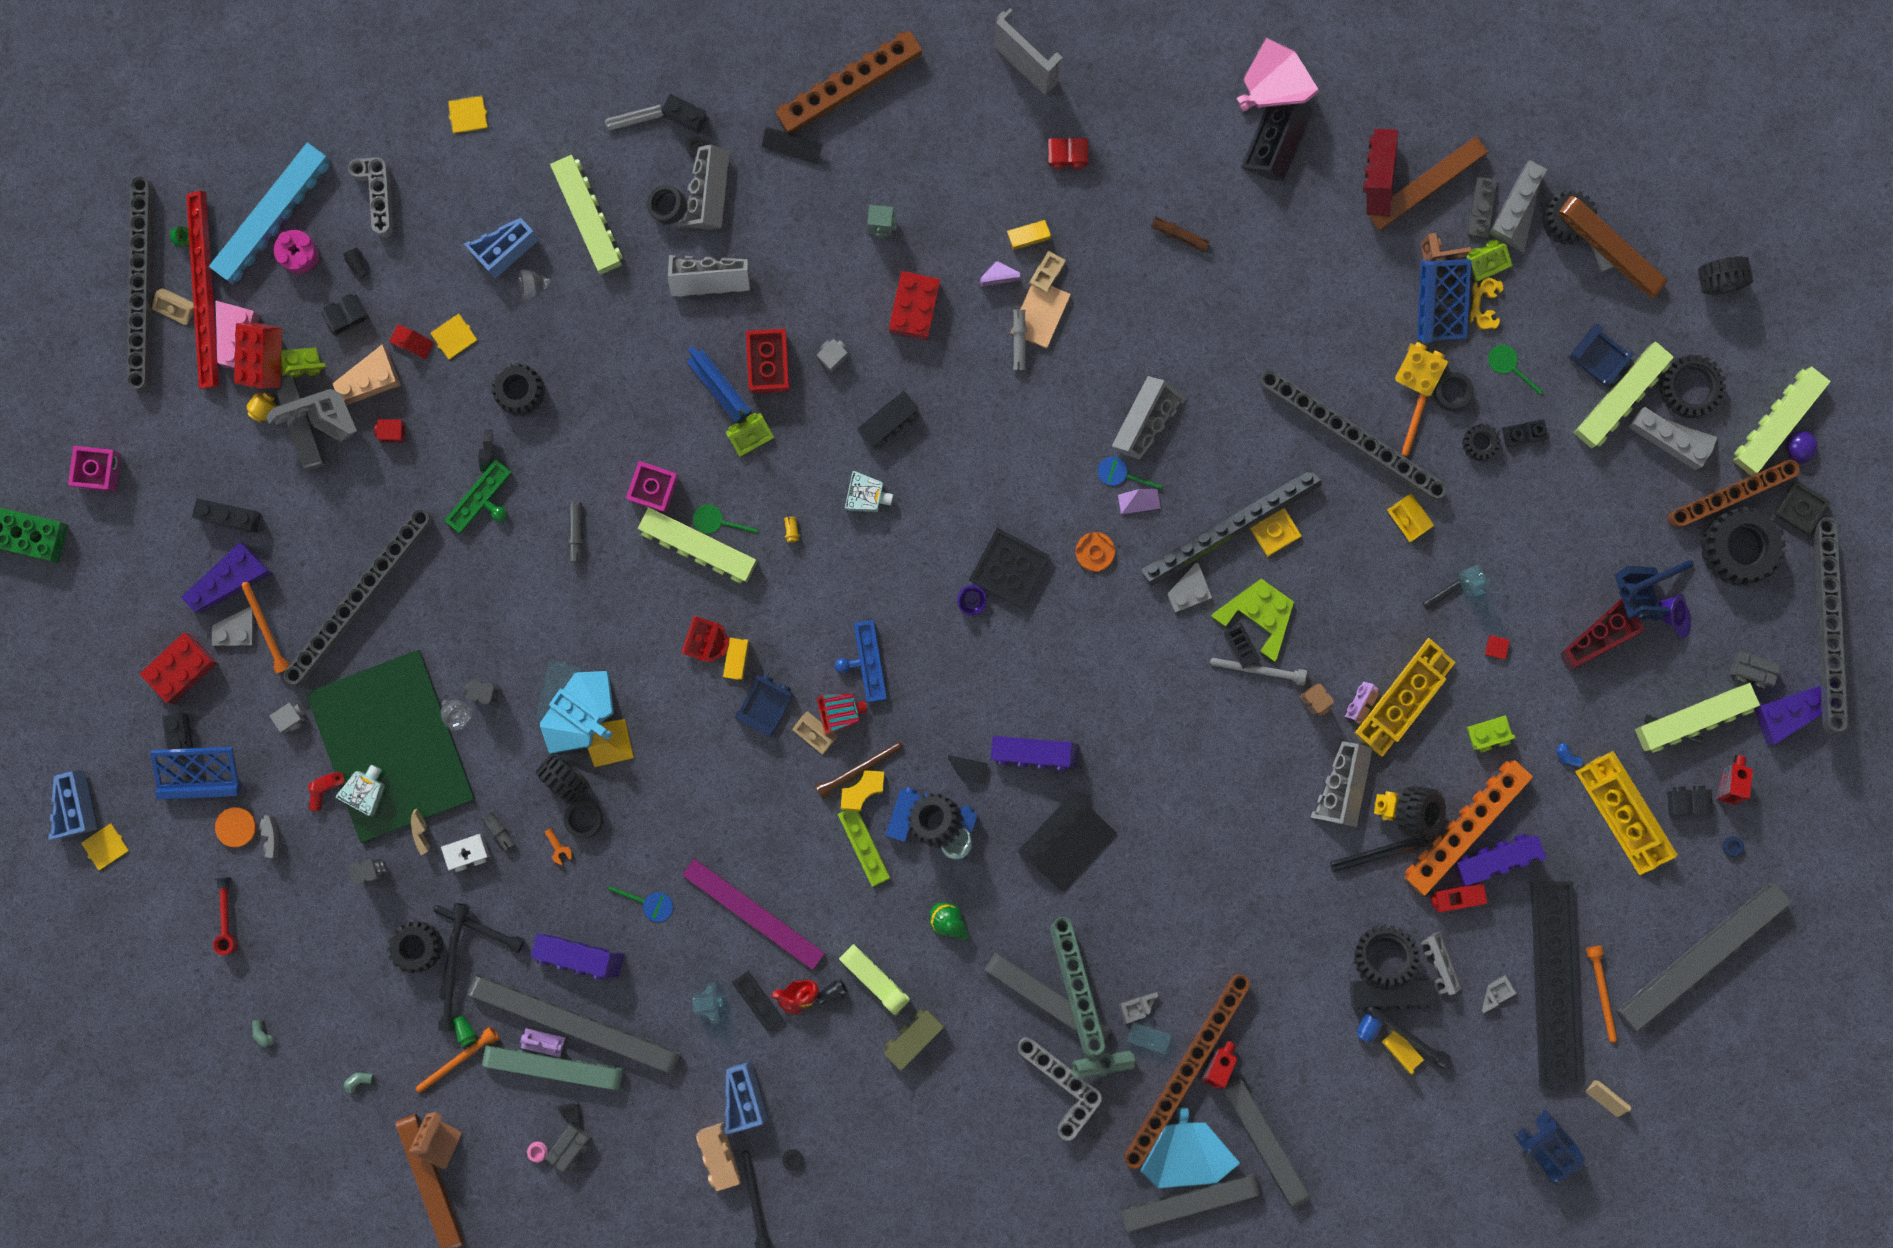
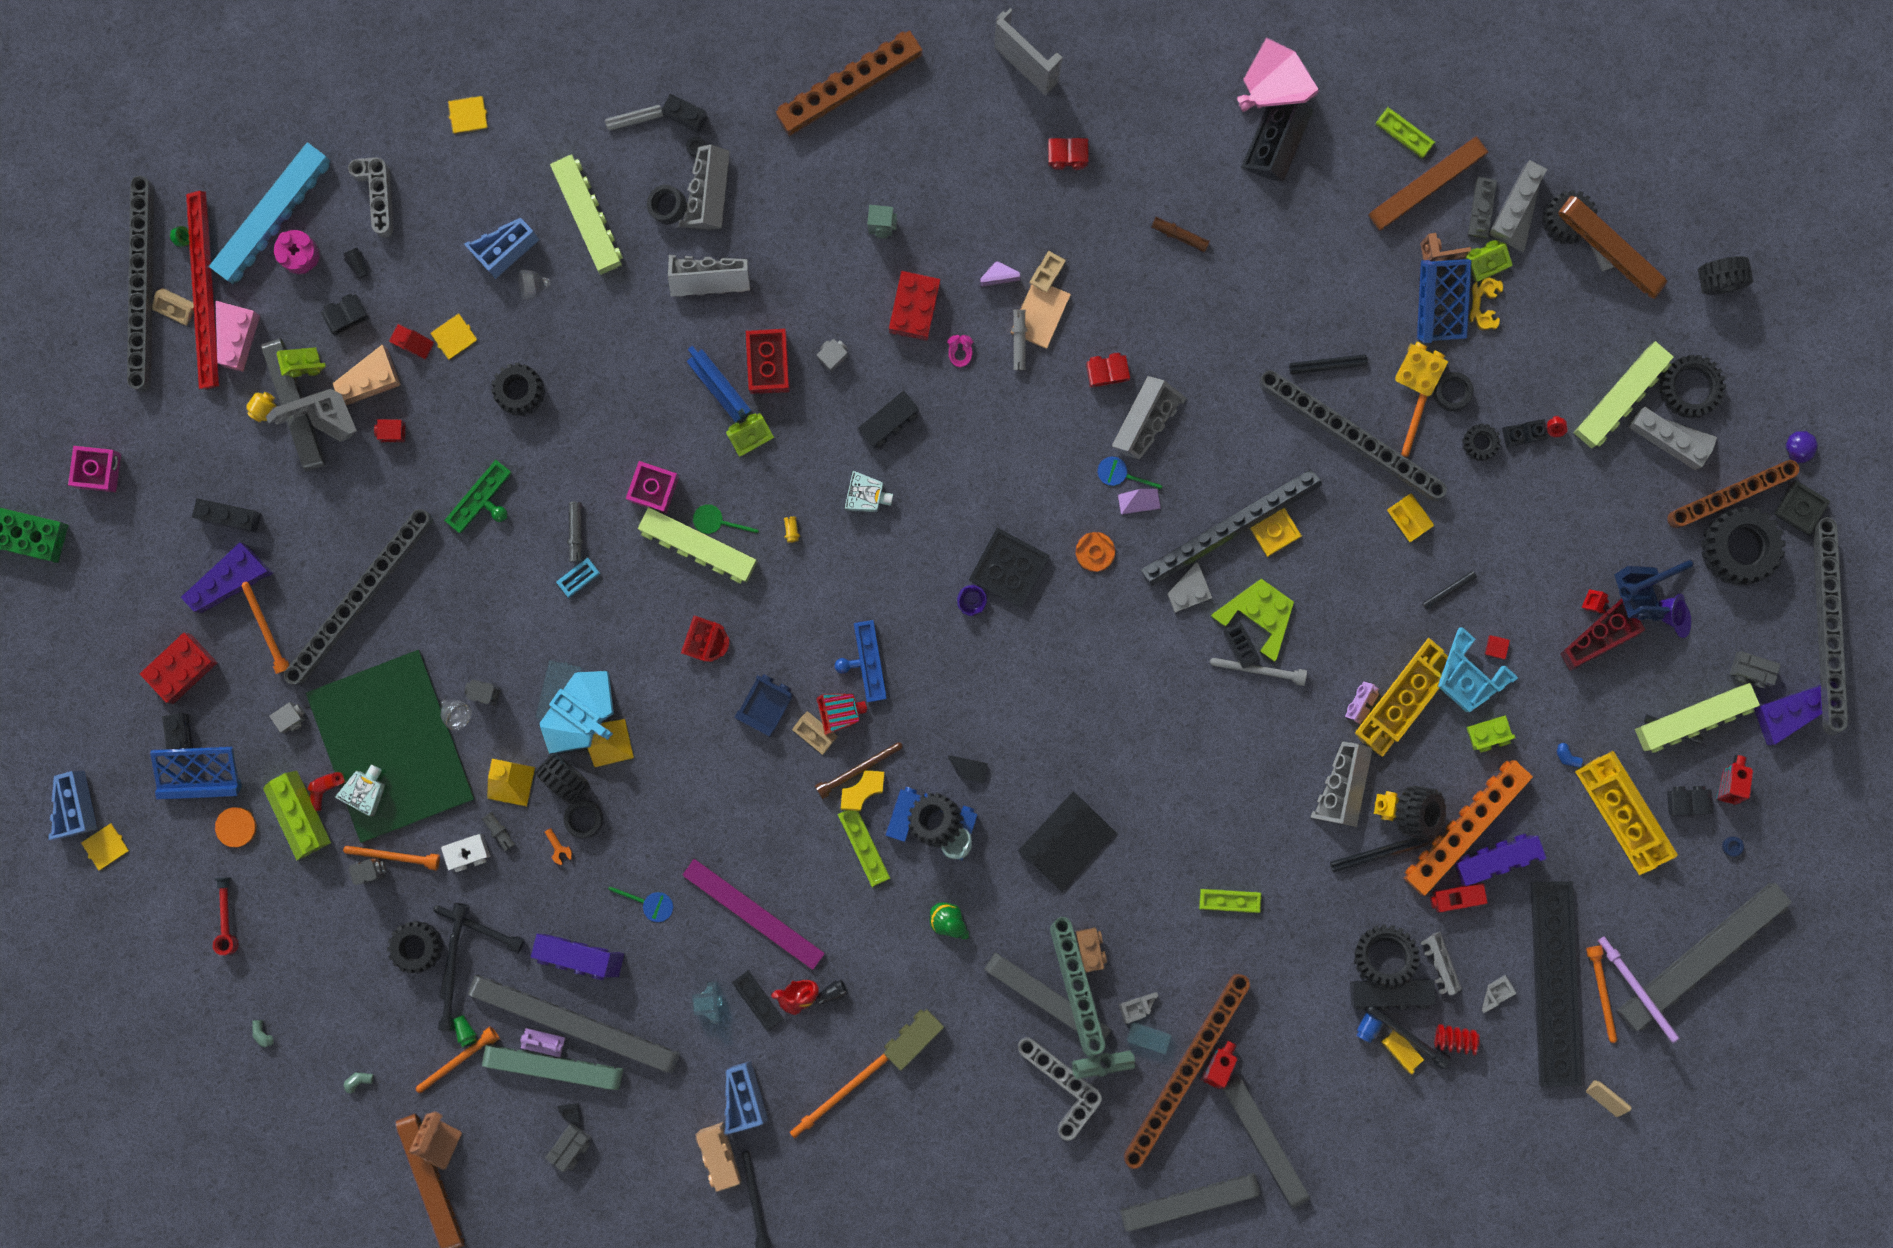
light grey wing [212,607,254,646] -> none
red brick [234,323,282,389] -> none
light grey slope [259,815,279,858] -> none
tan slope [411,809,430,855] -> none
black slope [478,429,494,472] -> none
bright pink plate [527,1142,548,1163] -> none
yellow panel [723,638,750,680] -> none
black tile [761,127,823,164] -> none
black tile [782,1149,803,1170] -> none
yellowish green beam [839,944,910,1015] -> none
dark purple wedge [990,736,1079,771] -> none
yellow slope [1007,220,1051,250] -> none
medium azure panel [1140,1107,1239,1188] -> none
medium nougat brick [1299,684,1334,716] -> none
dark red wedge [1363,129,1398,216] -> none
clear light blue brick [1457,564,1491,598] -> none
green piece [1488,345,1543,395] -> none
dark blue animal [1514,1109,1585,1186] -> none
dark blue panel [1568,323,1635,387] -> none
yellowish green brick [1733,367,1831,476] -> none
none -> lime slope [263,771,331,860]
none -> orange piece [343,846,440,871]
none -> yellow slope [487,759,535,807]
none -> medium azure tile [556,558,601,598]
none -> orange bar [790,1054,889,1138]
none -> dark pink piece [947,335,974,367]
none -> medium nougat brick [1075,927,1107,972]
none -> red brick [1086,353,1130,388]
none -> lime tile [1199,889,1261,913]
none -> black axle [1289,354,1368,374]
none -> lime tile [1375,107,1435,159]
none -> red piece [1434,1024,1479,1056]
none -> medium azure wing [1438,628,1518,712]
none -> red tile [1547,416,1568,437]
none -> red tile [1582,589,1609,613]
none -> lavender bar [1598,936,1679,1043]

